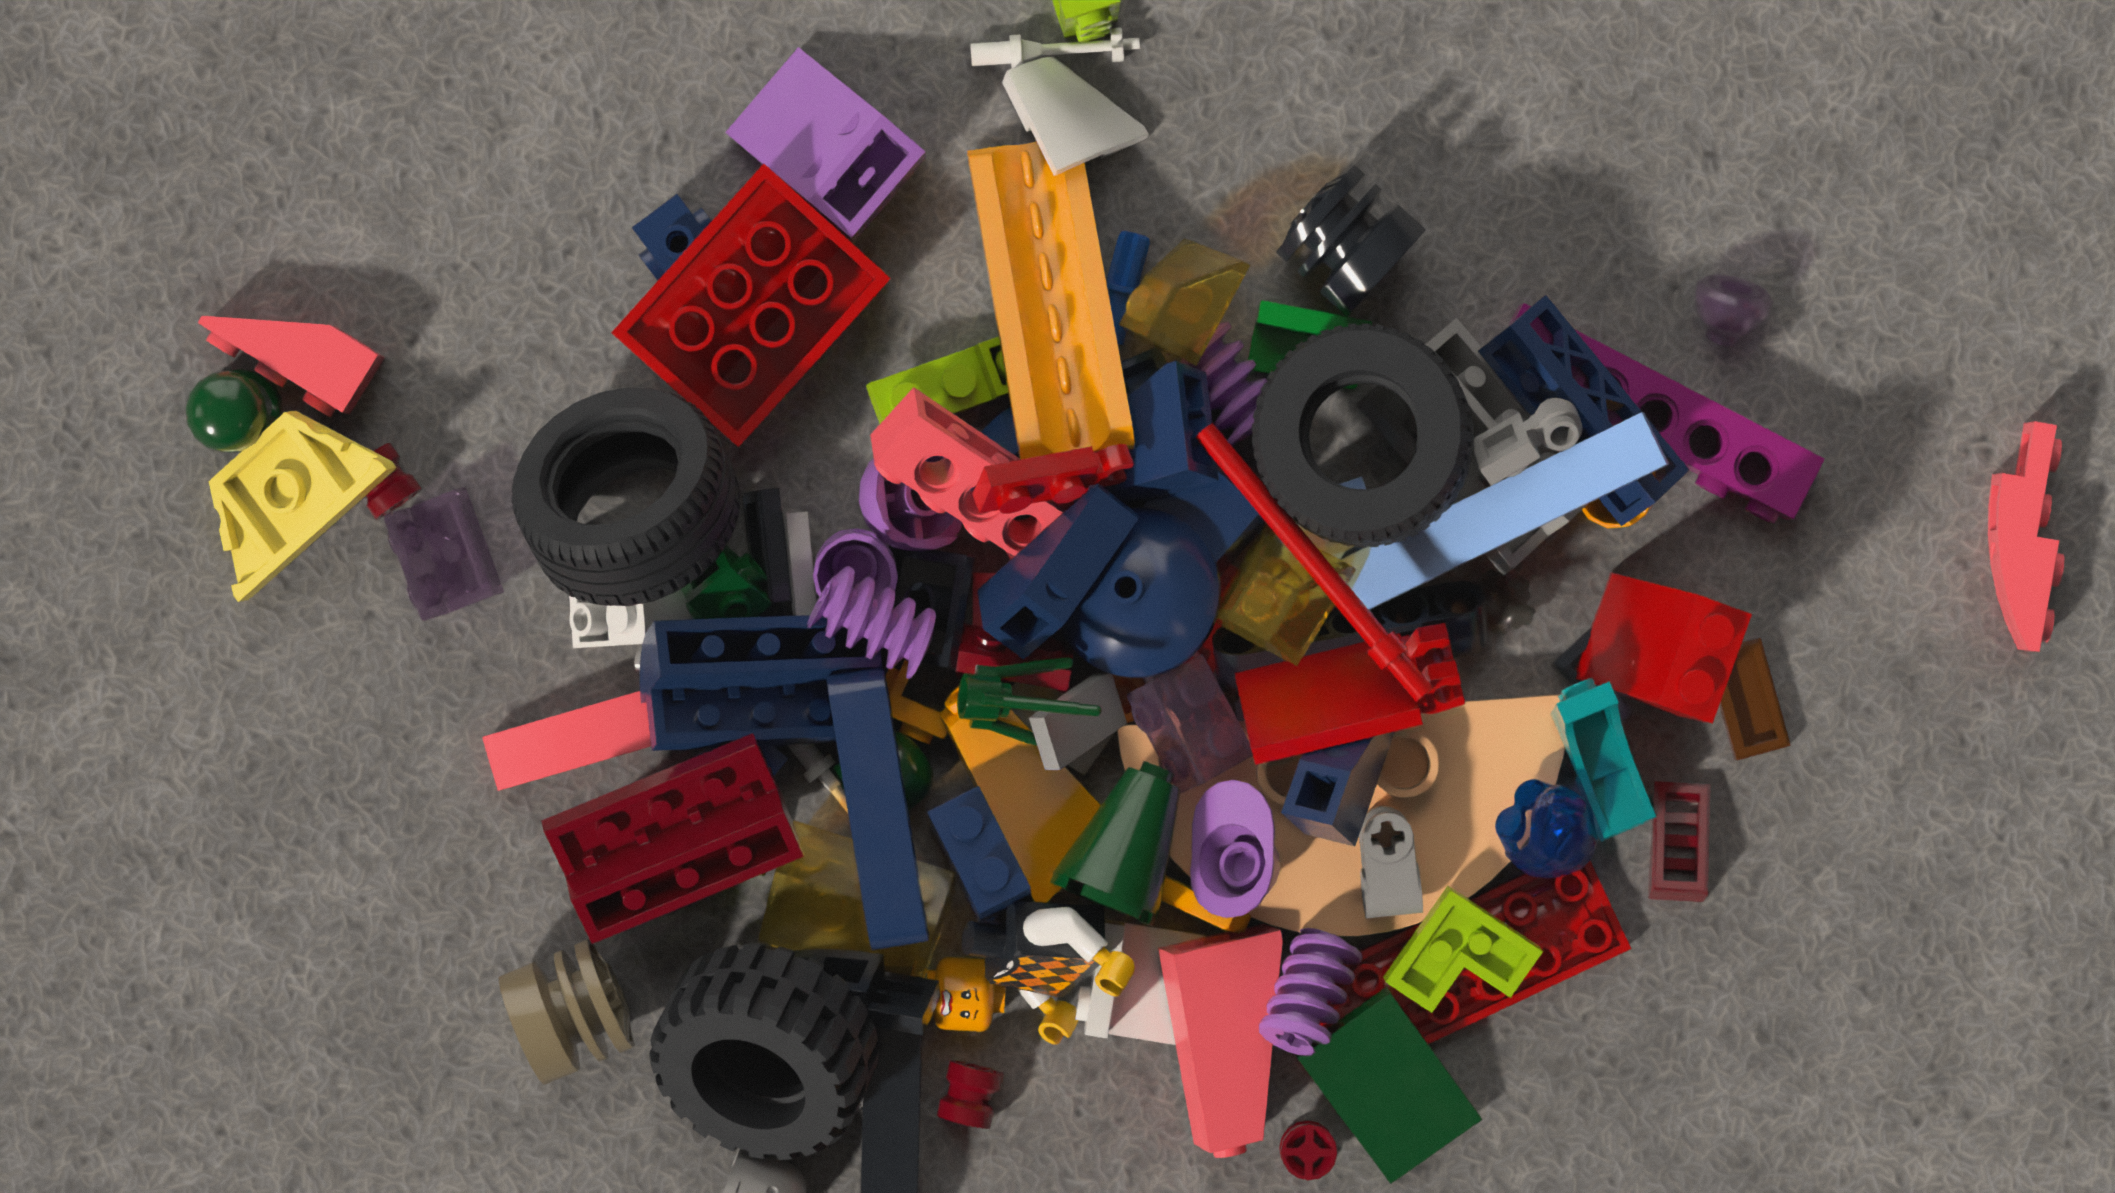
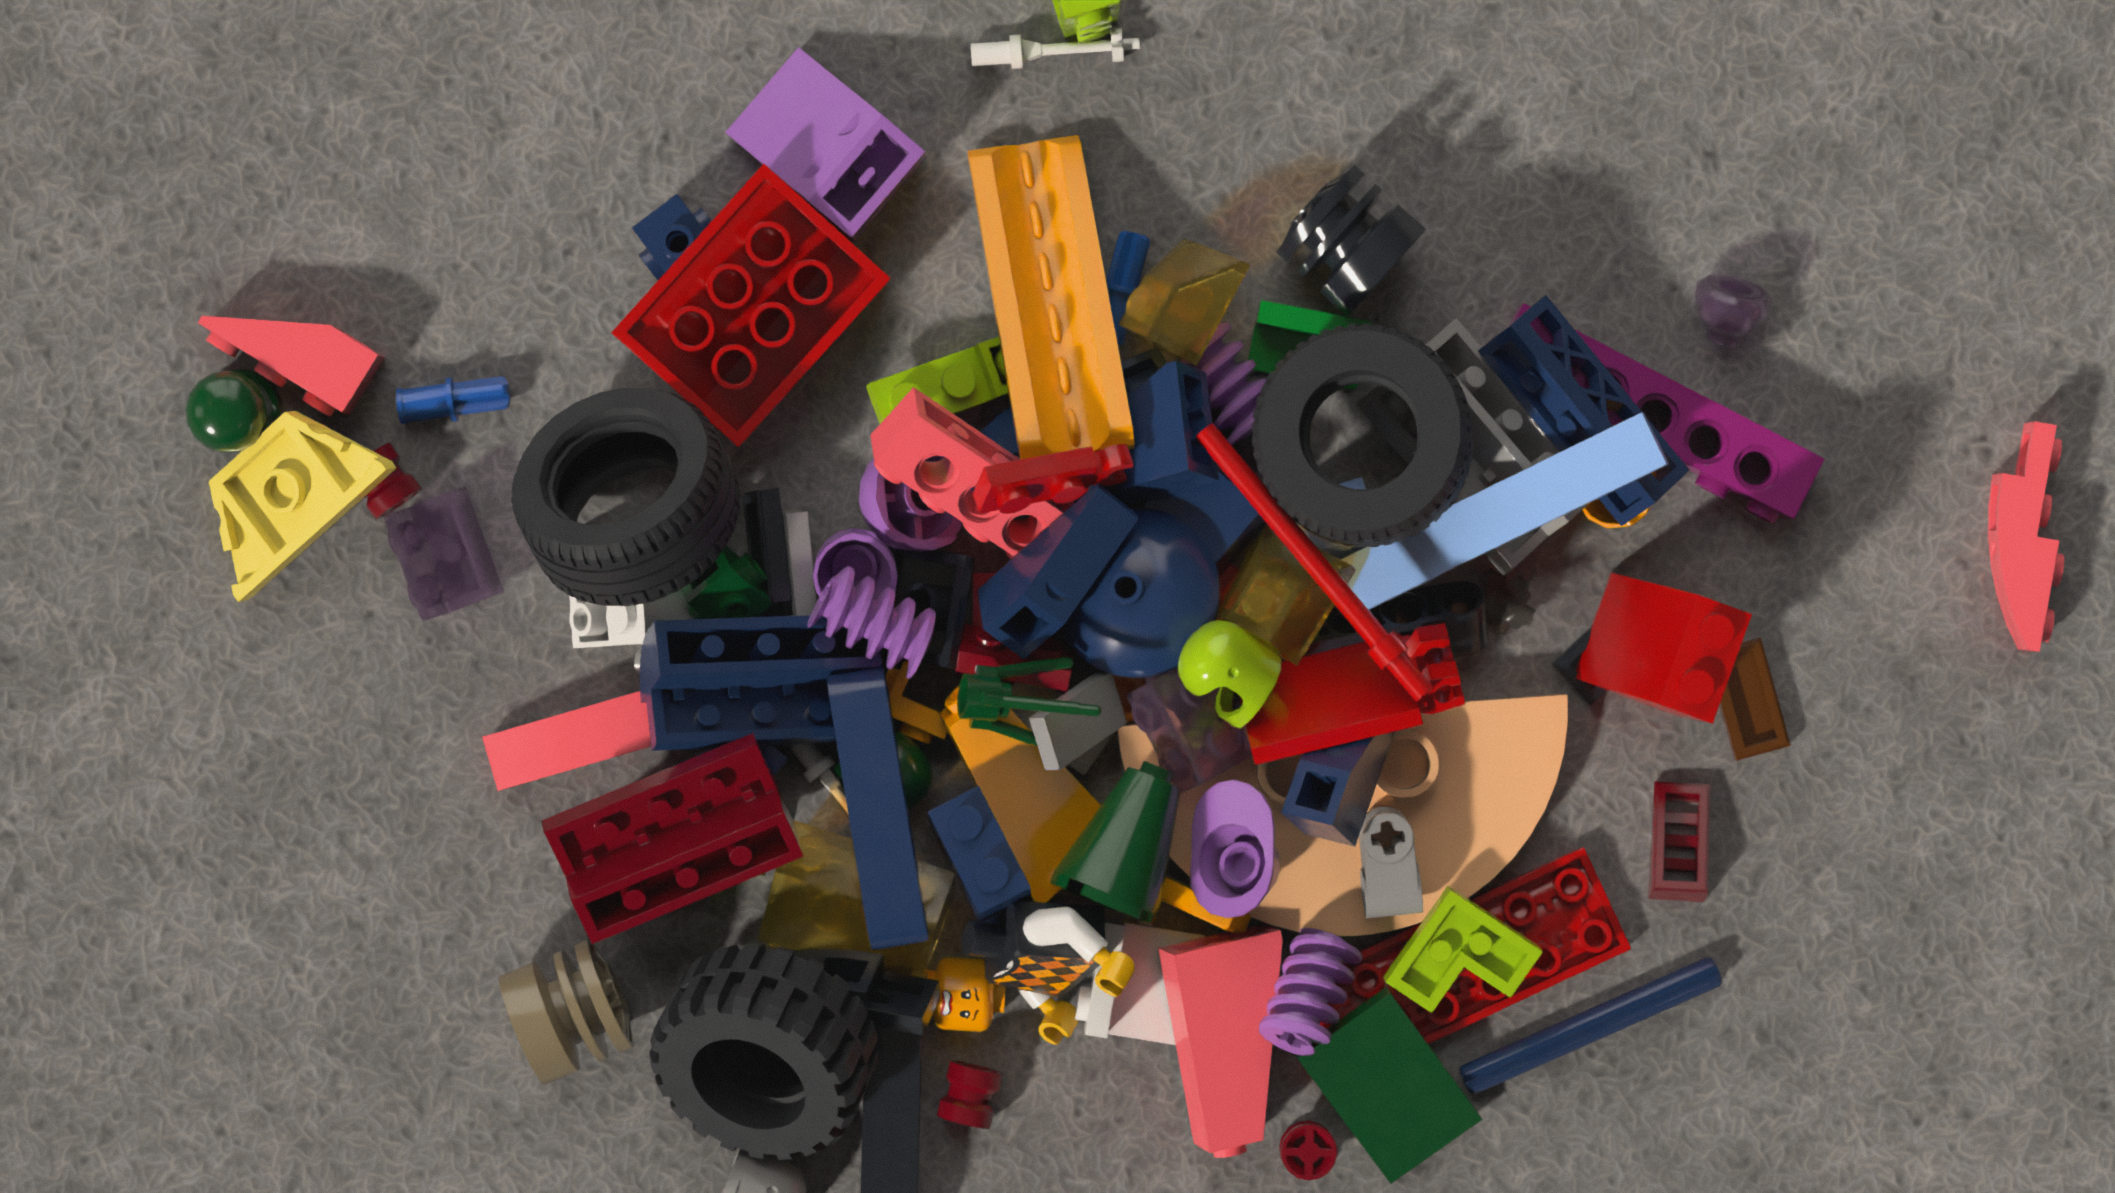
white slope [1002,56,1149,176] -> none
light grey plate [1473,398,1582,486] -> none
clear blue hair [1495,779,1598,878] -> none
teal arch [1550,678,1657,842] -> none
none -> blue axle [396,376,511,424]
none -> lime helmet [1178,620,1281,728]
none -> dark blue axle [1459,958,1722,1094]

